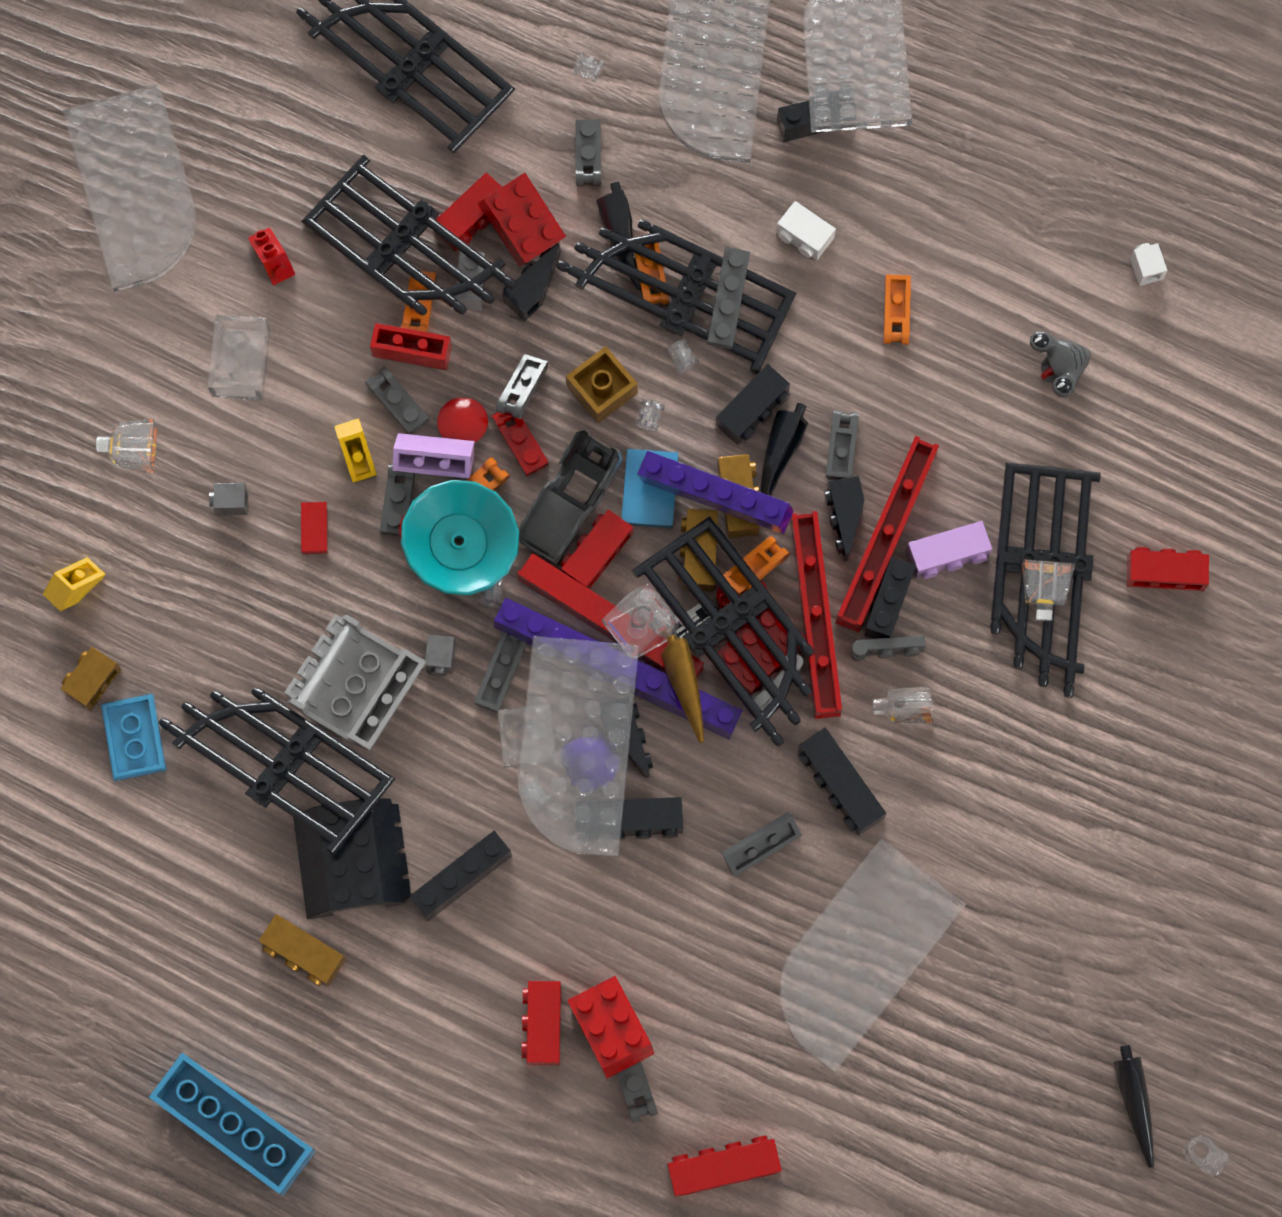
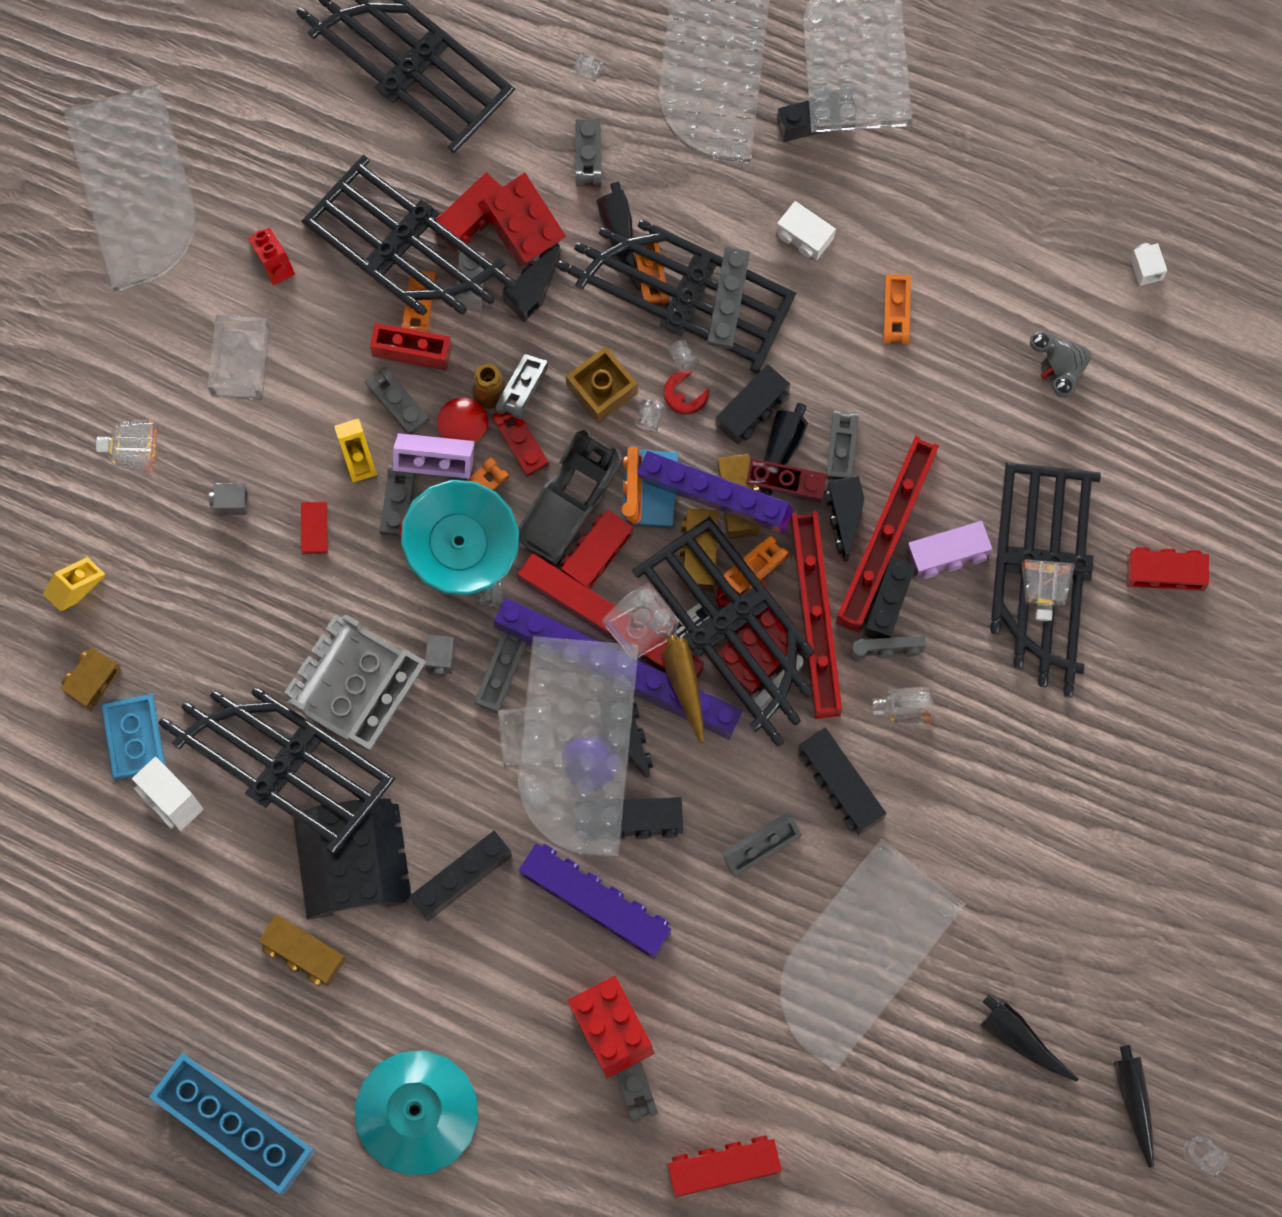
red brick [522,981,561,1066] -> none
none -> white brick [132,756,204,831]
none -> teal dish [355,1050,478,1175]
none -> pearl gold plant [472,363,507,409]
none -> dark purple brick [519,844,671,959]
none -> orange plate [622,447,643,524]
none -> red head [663,371,709,414]
none -> dark red slope [746,458,827,503]
none -> black piece [980,994,1079,1082]

